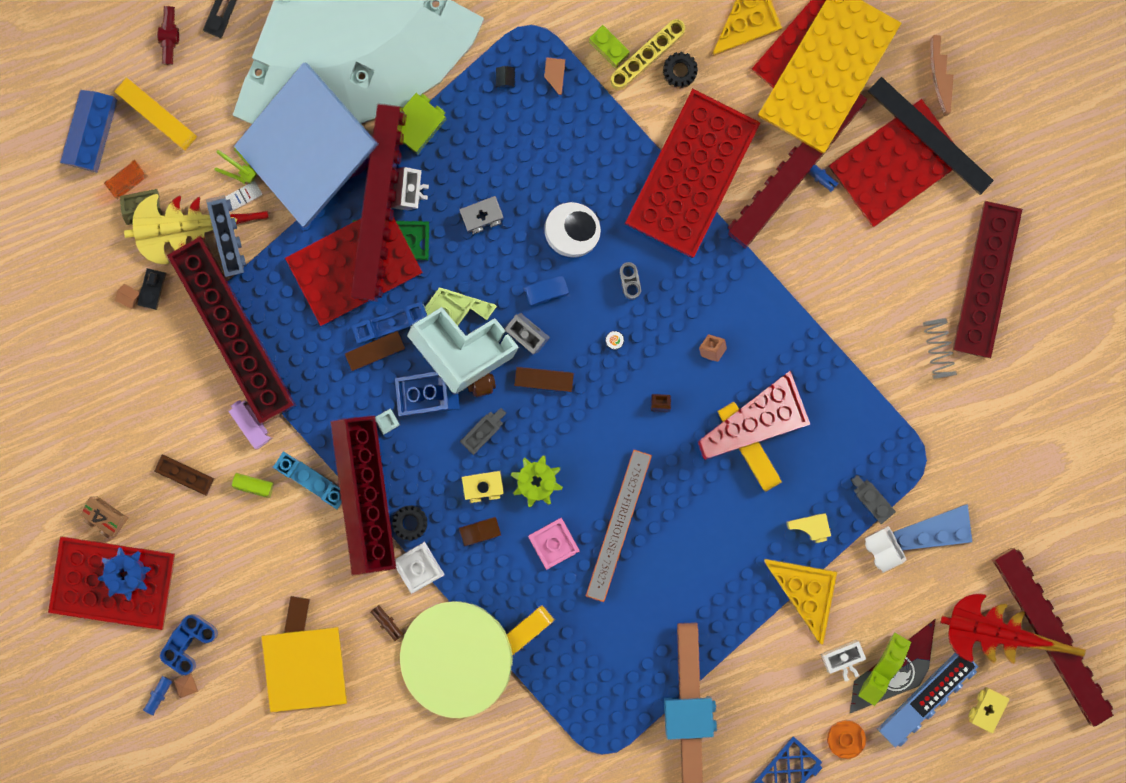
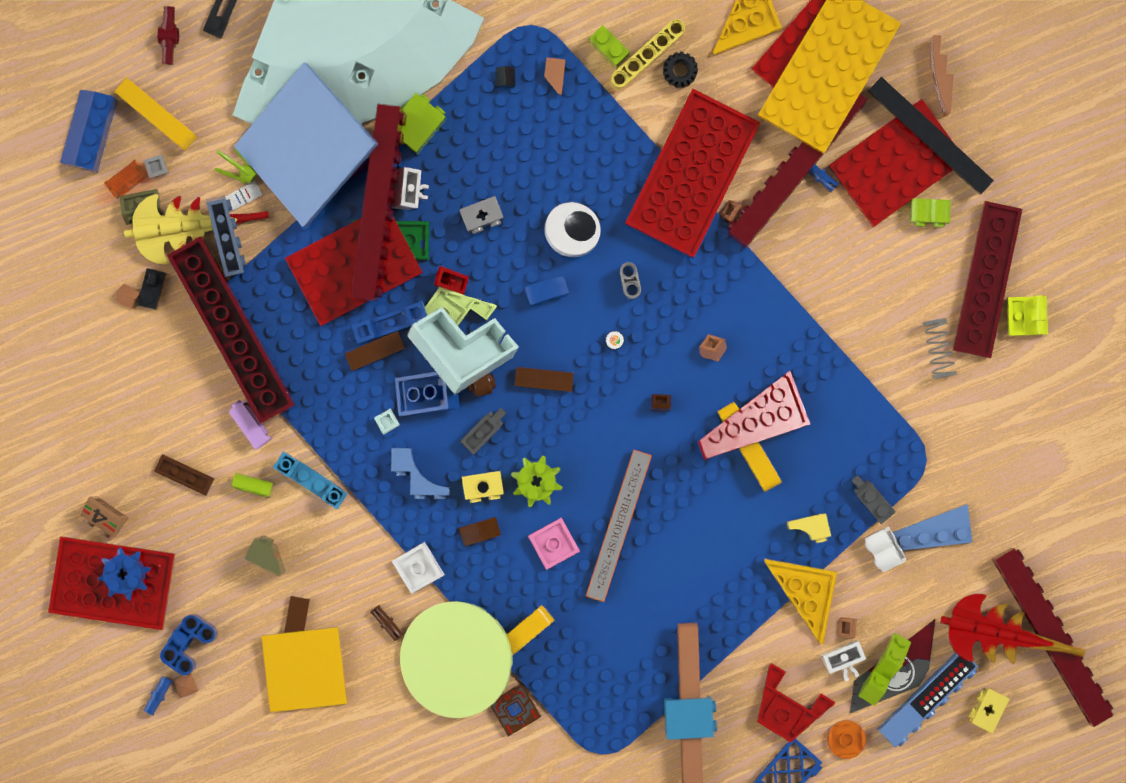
dark red brick [331,416,396,575] -> none
black tyre [392,505,428,541] -> none
light grey brick [504,313,550,354] -> none
none -> light grey plate [143,154,169,179]
none -> olive slope [245,536,286,576]
none -> medium blue arch [391,448,450,499]
none -> red slope [434,266,469,295]
none -> tile [491,683,541,736]
none -> nougat slope [719,200,742,222]
none -> red wing [757,663,836,743]
none -> nougat slope [839,617,857,639]
none -> lime brick [910,199,951,228]
none -> neon yellow plate [1007,295,1048,336]

